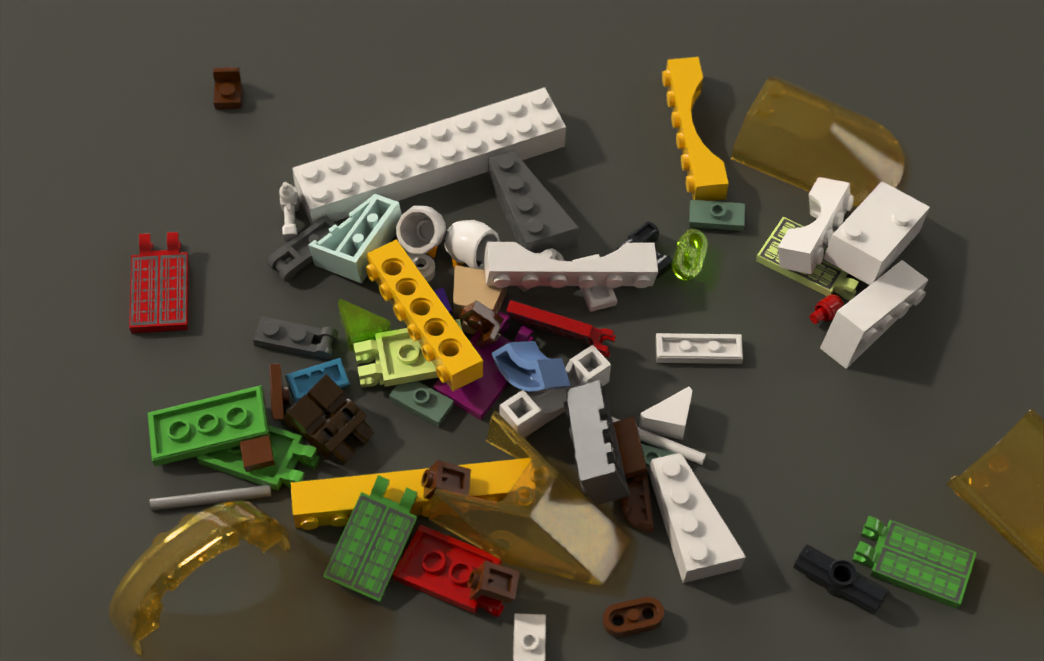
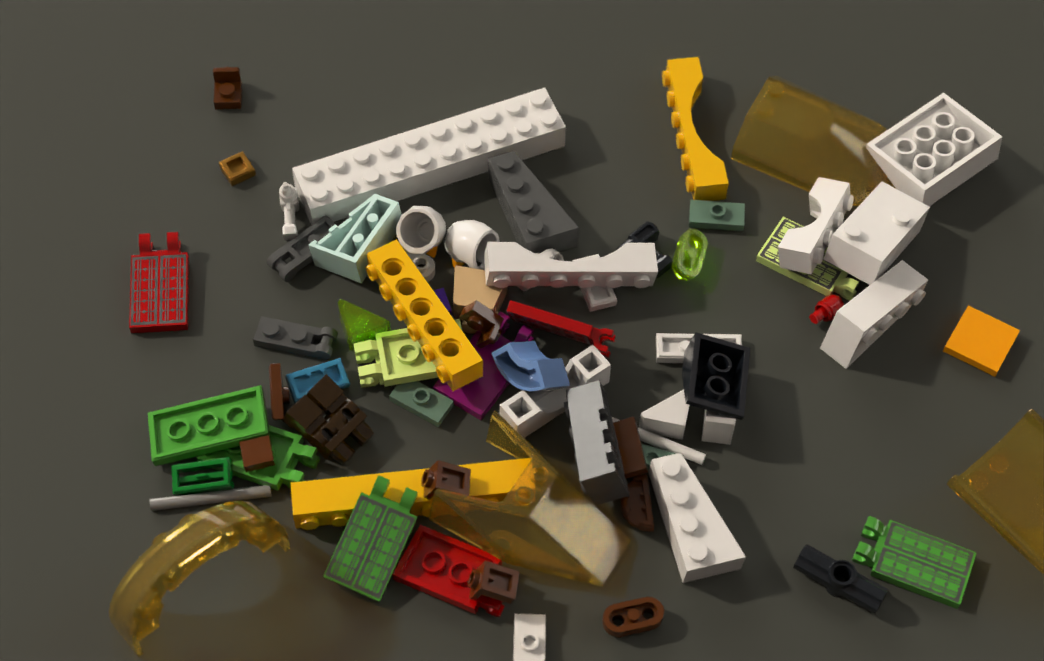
none -> green tile [172,457,234,496]
none -> pearl gold tile [219,151,256,186]
none -> black slope [682,332,750,420]
none -> white slope [701,409,736,445]
none -> white slope [866,93,1002,206]
none -> light orange tile [943,305,1020,377]

